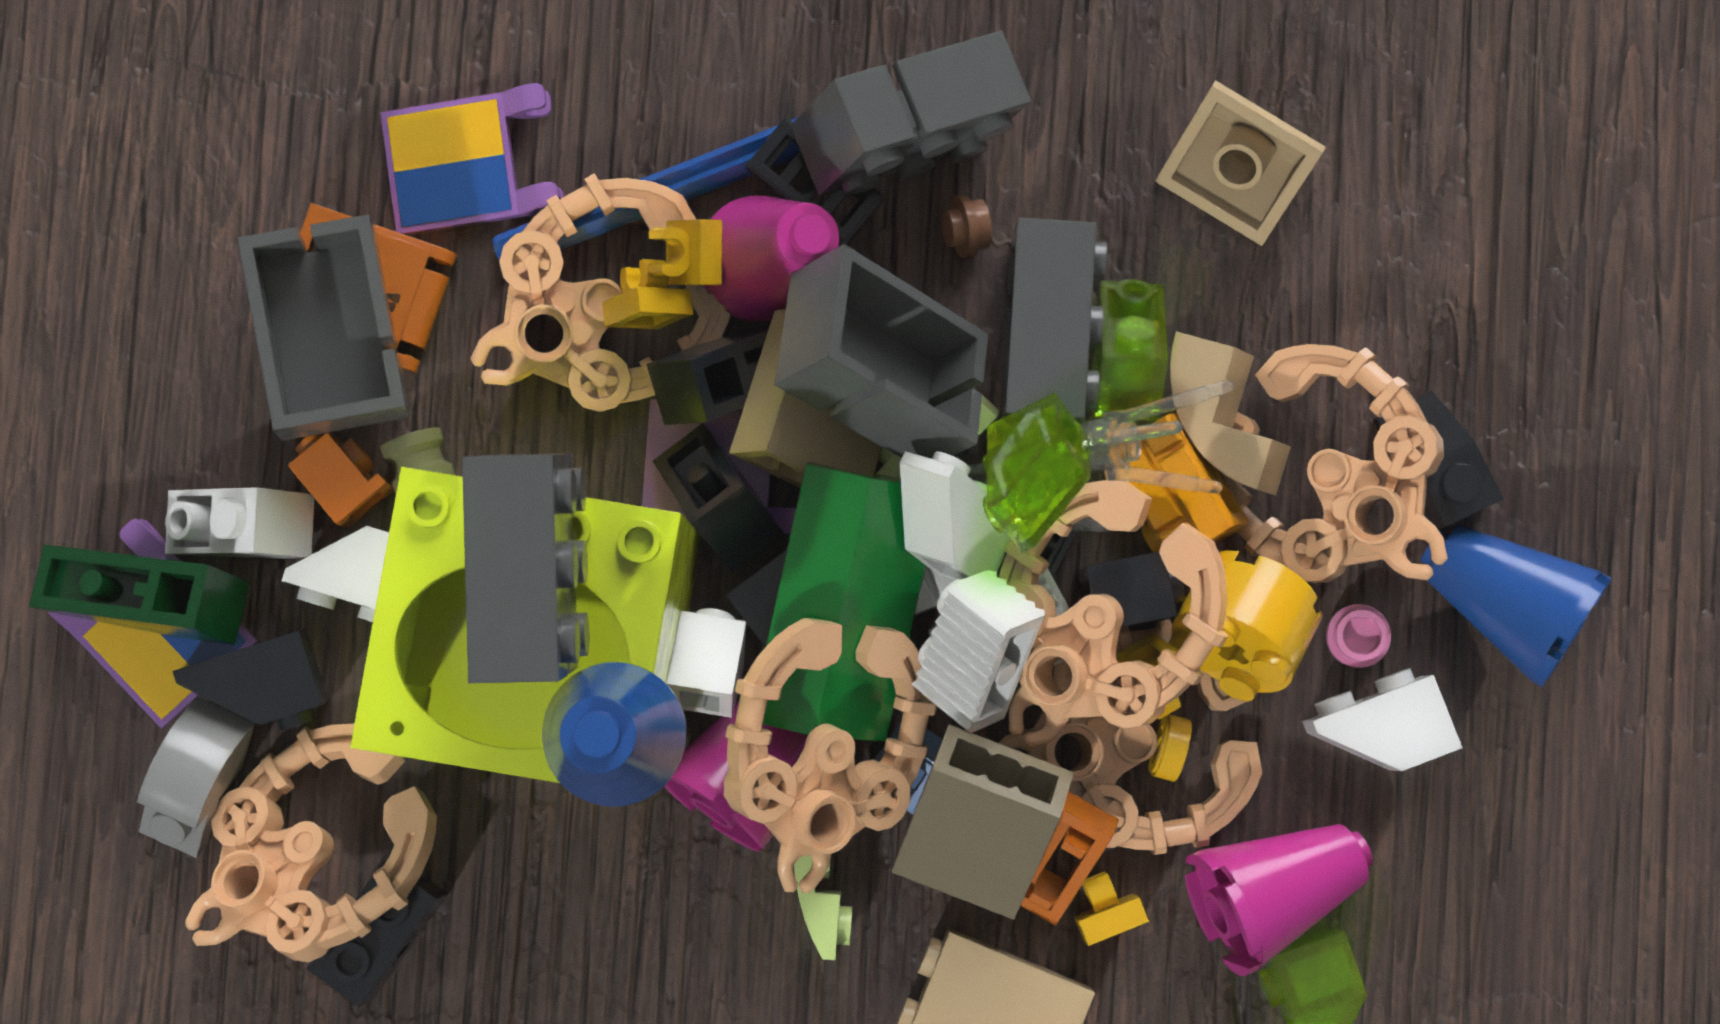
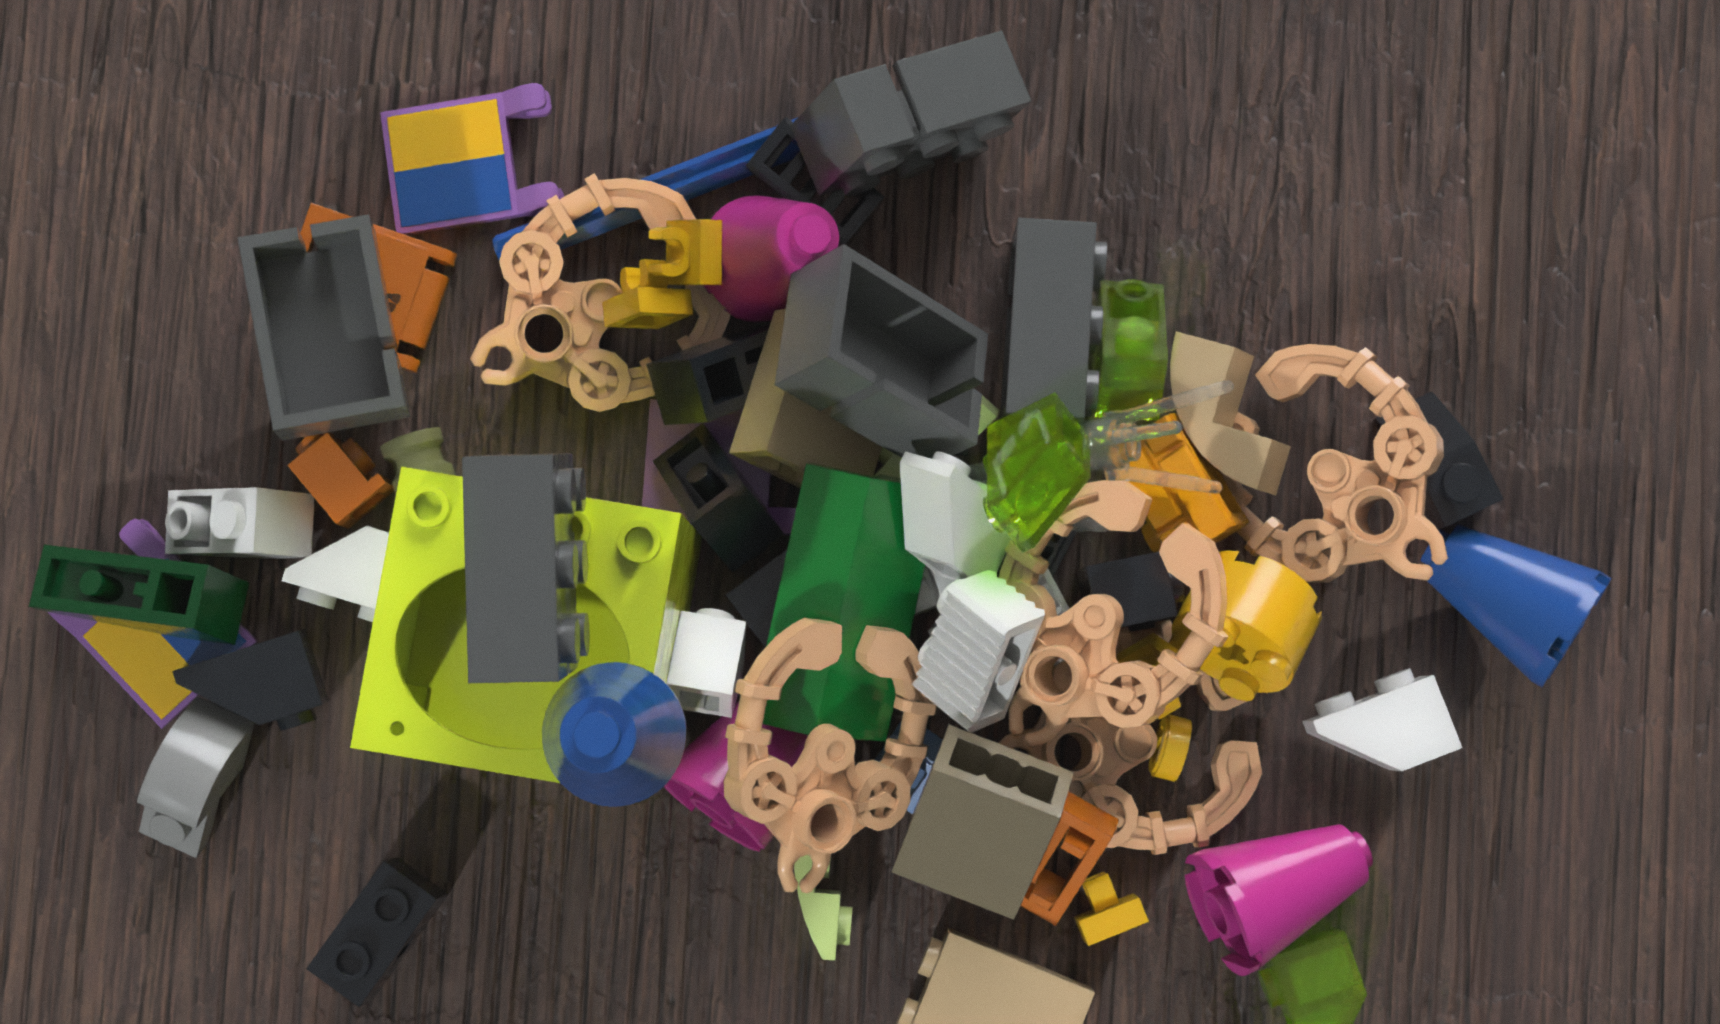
light nougat piece [185,724,437,962] -> none
nougat plate [941,194,992,259] -> none
tan slope [1155,80,1326,246] -> none
bright pink plate [1326,604,1391,668] -> none

